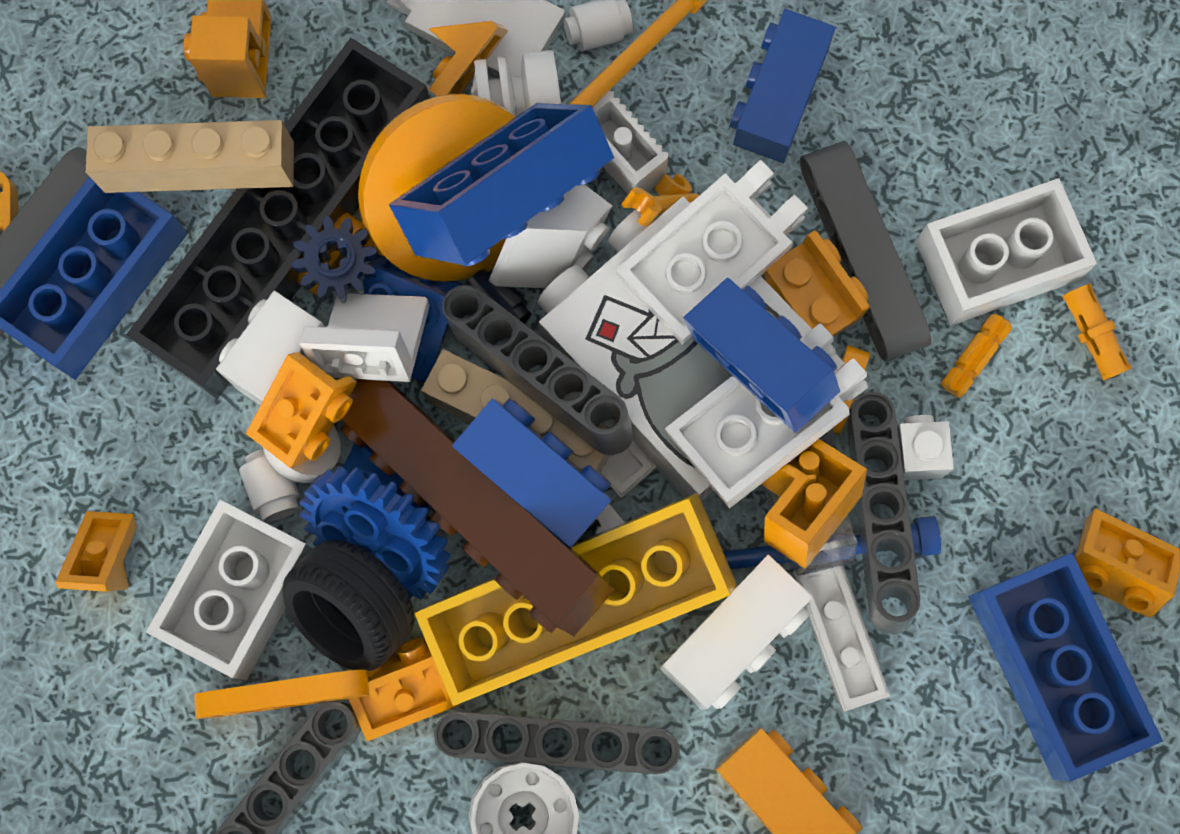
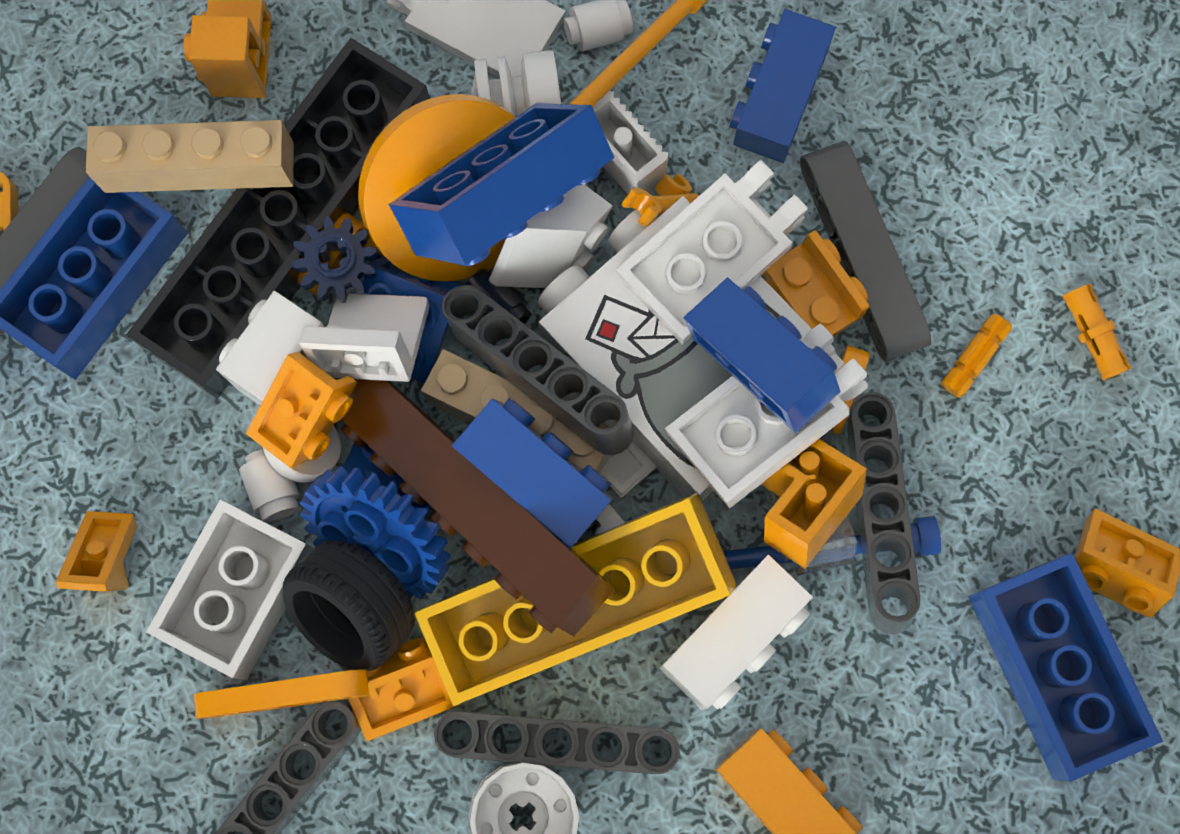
light orange slope [429,21,508,97] -> none
white tile [793,556,890,712] -> none
white brick [897,415,954,480] -> none
white brick [916,178,1097,326] -> none

